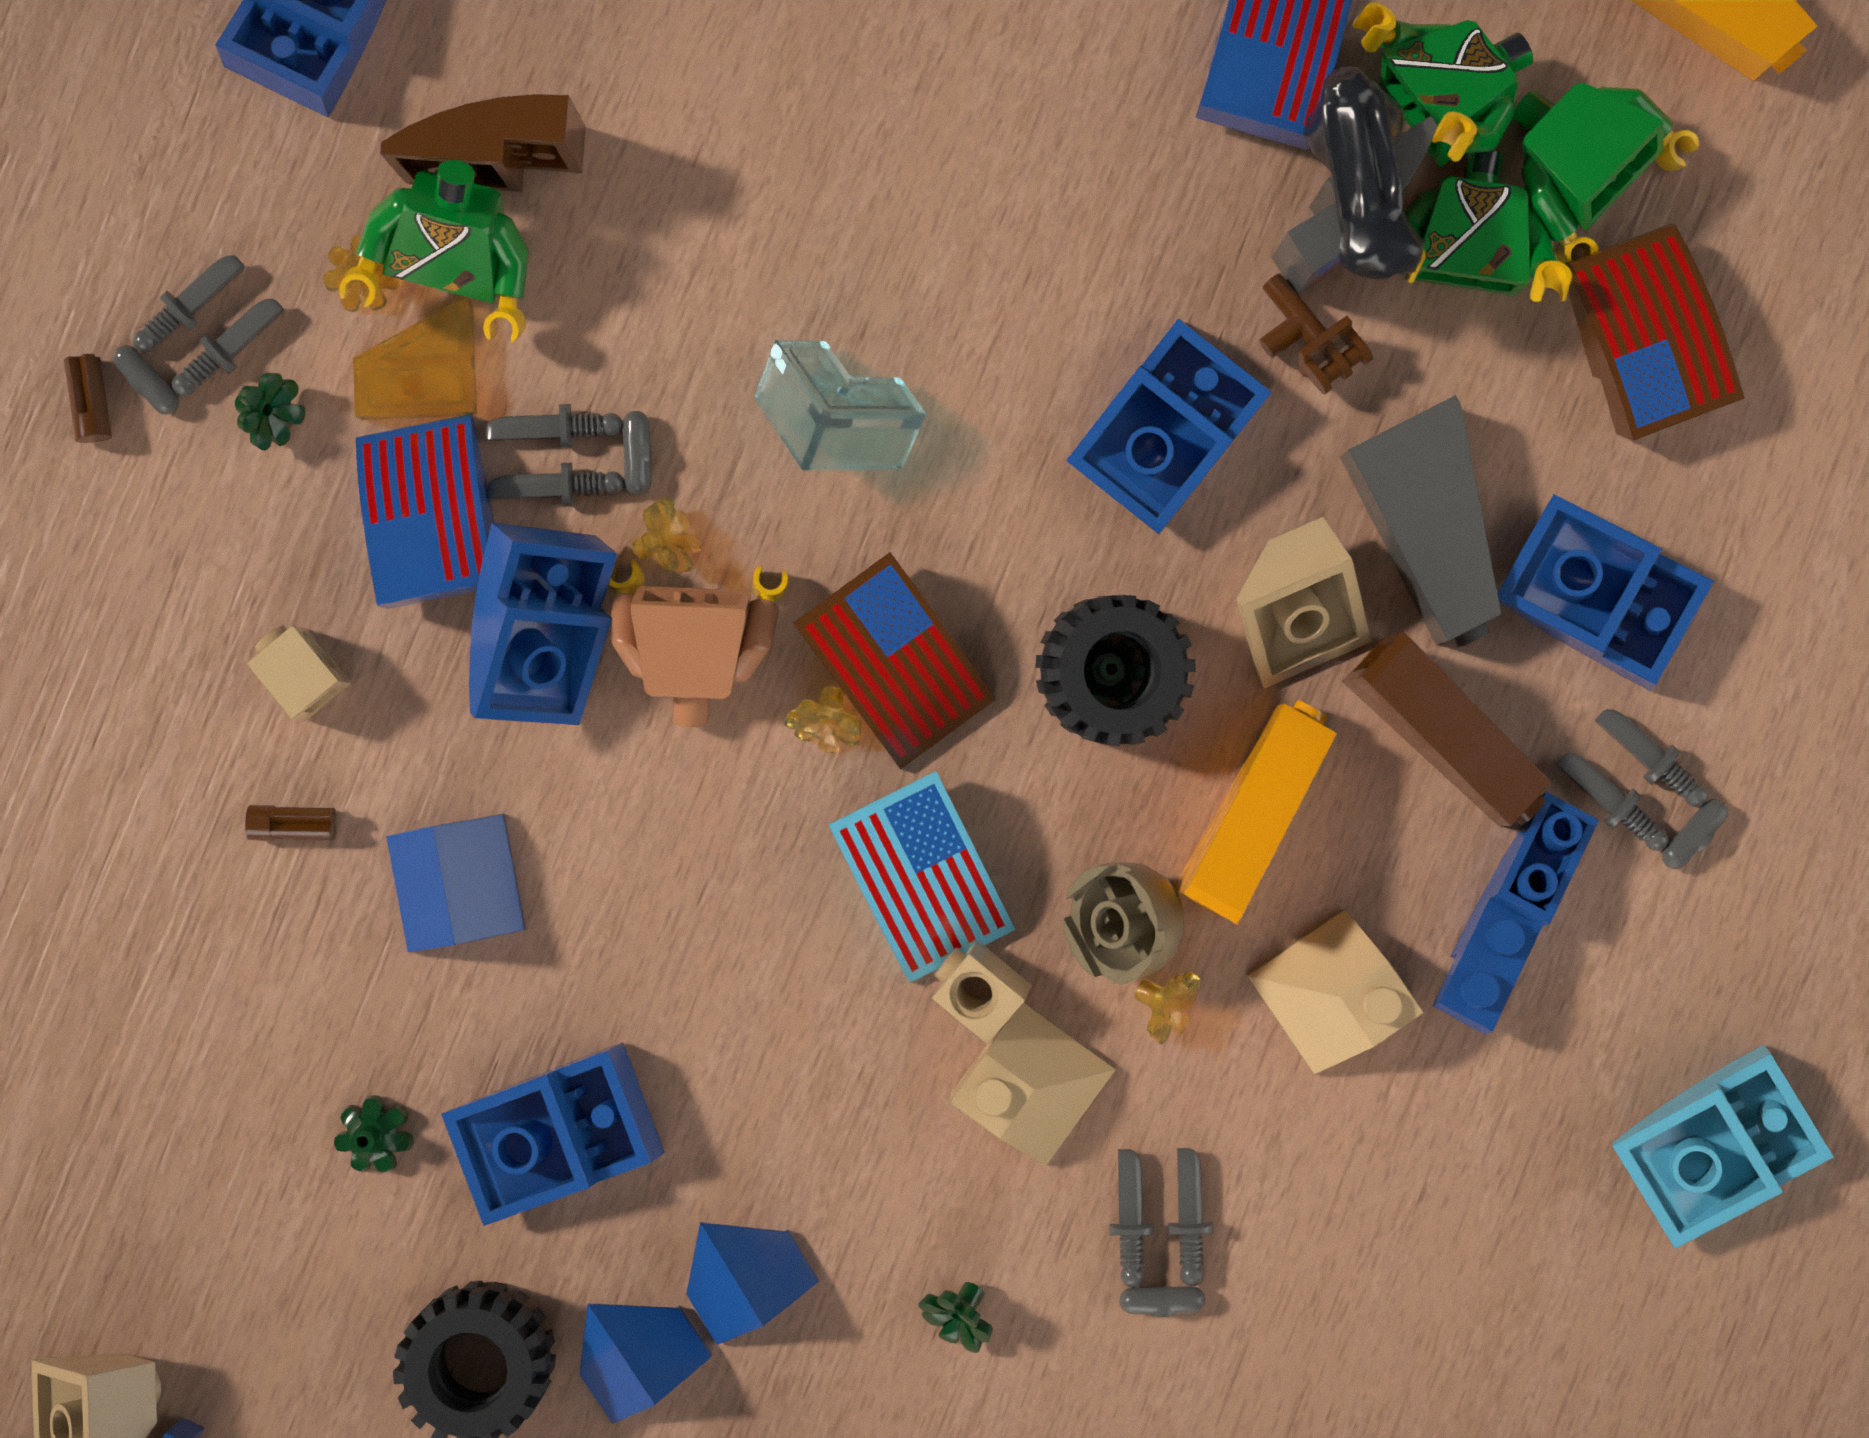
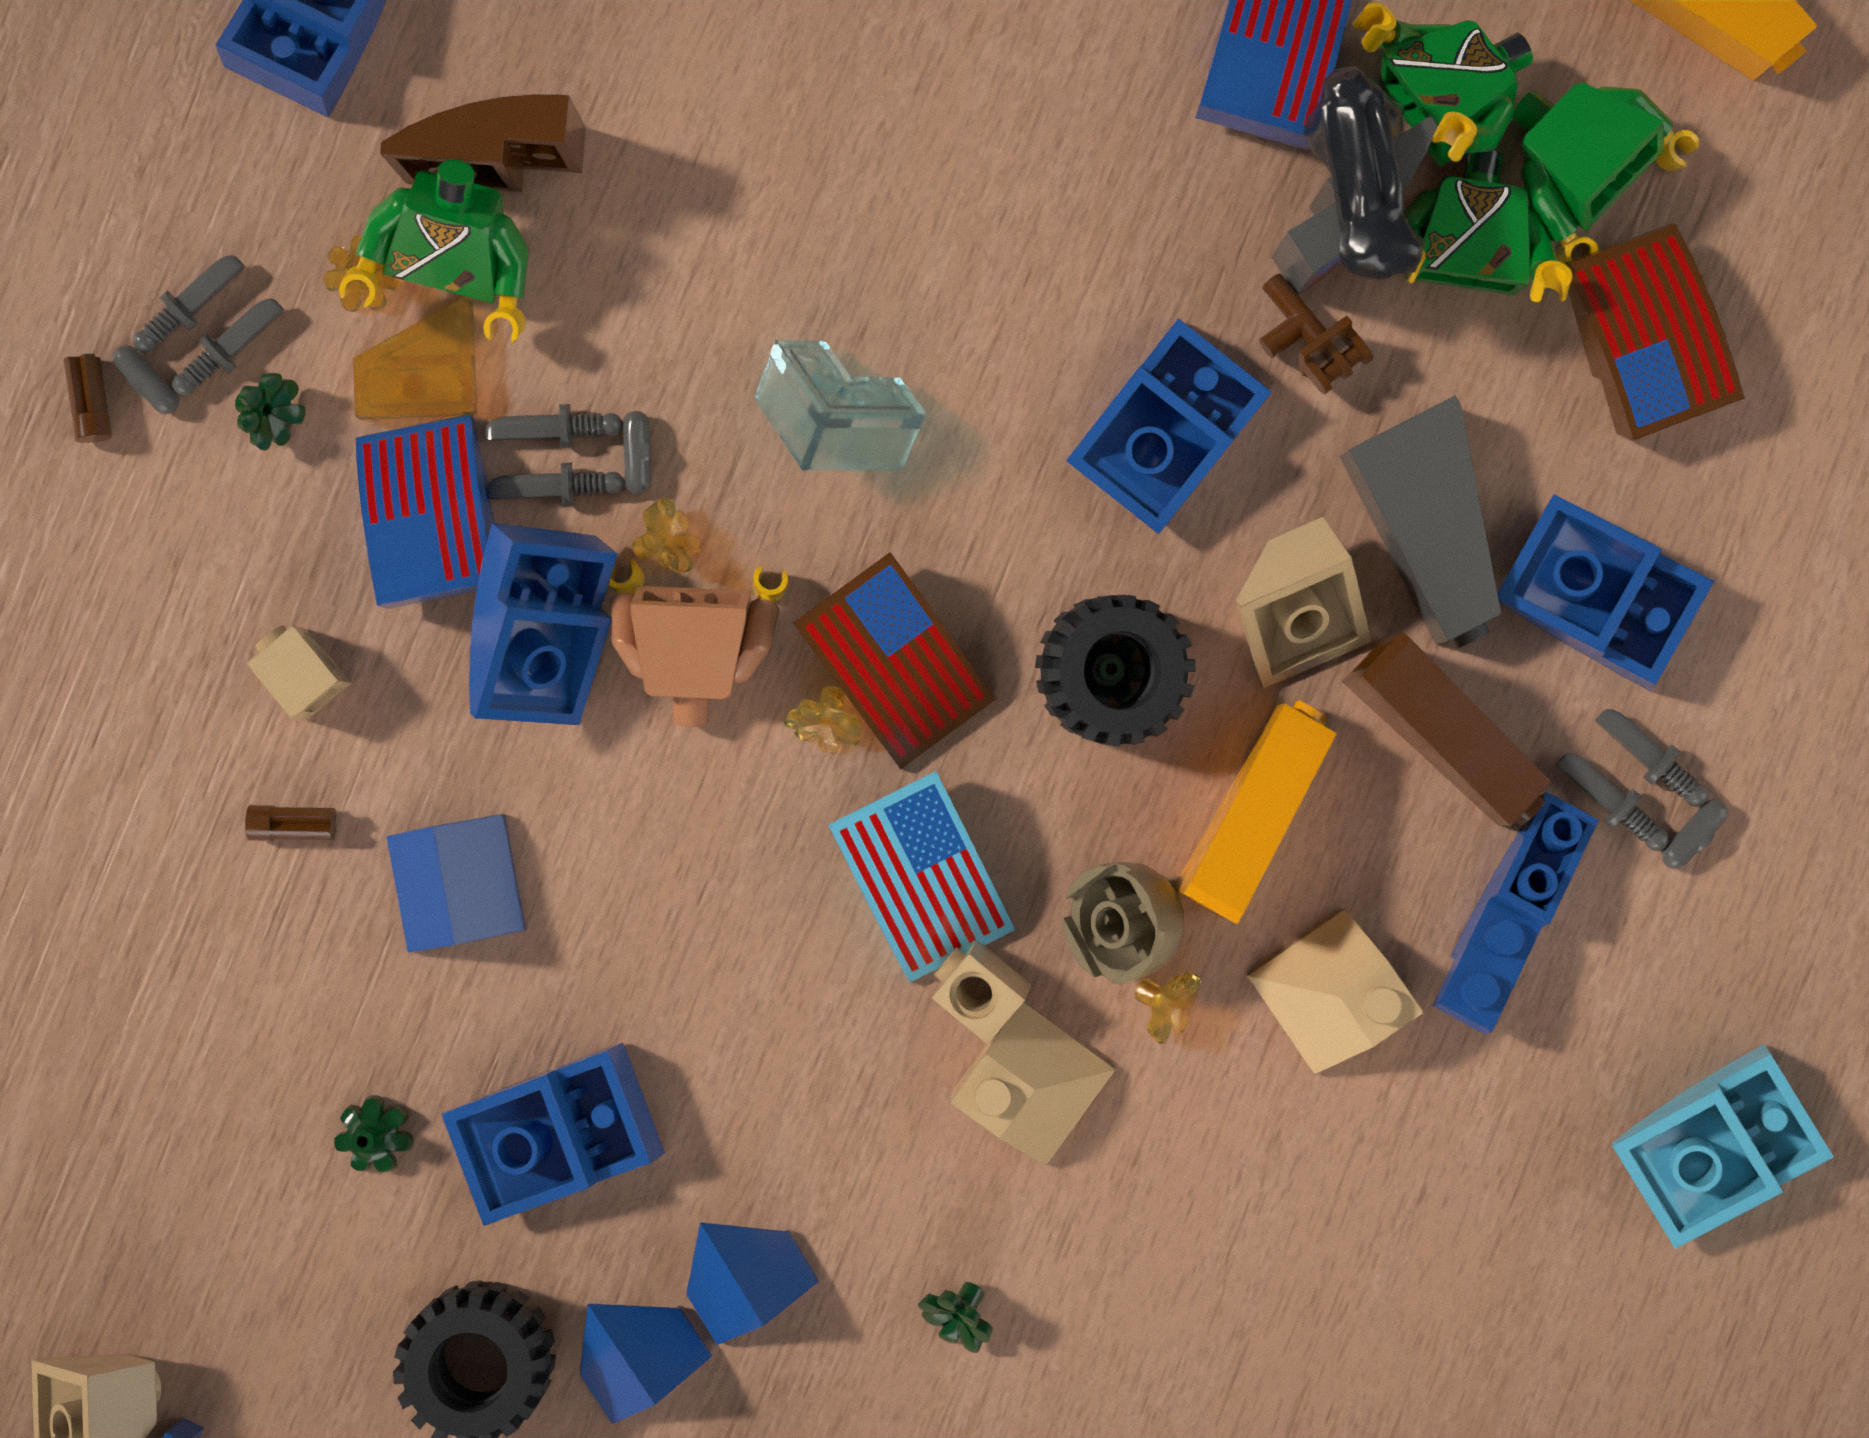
dark grey piece [1109,1148,1213,1317] -> none

